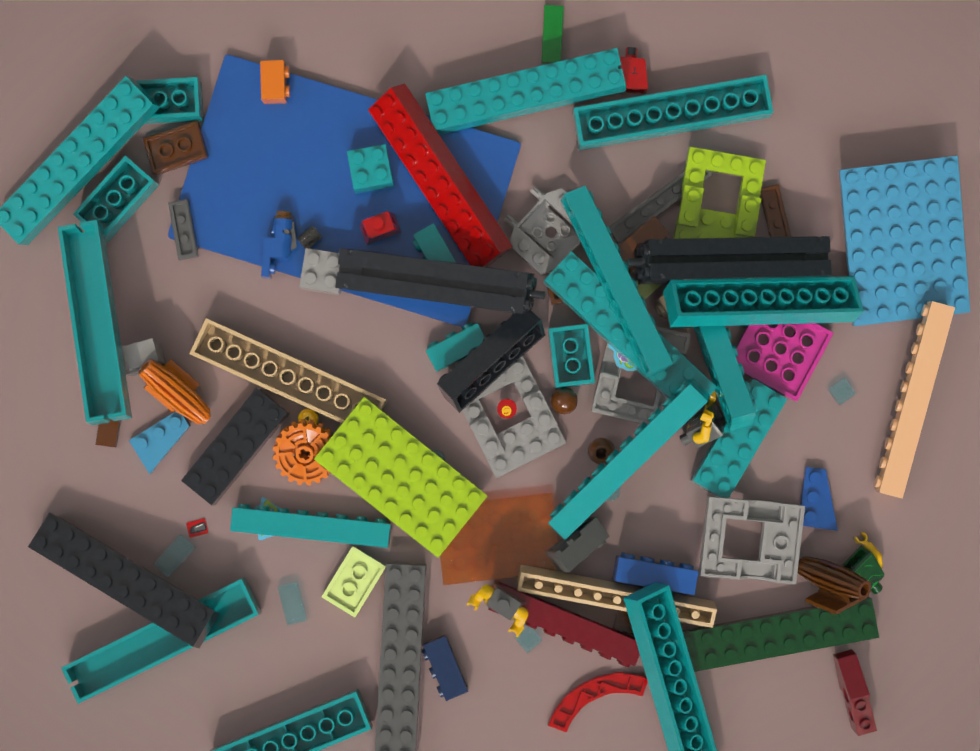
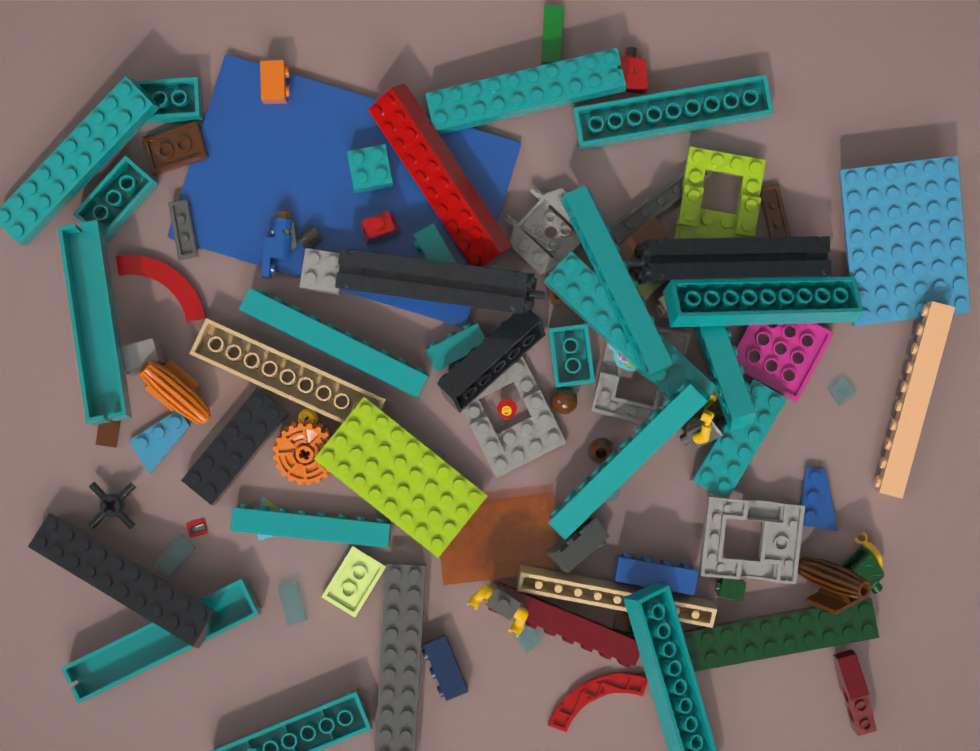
none -> black bar [88,482,136,529]
none -> red tile [115,255,206,322]
none -> teal brick [239,287,429,399]
none -> dark green brick [715,578,747,602]

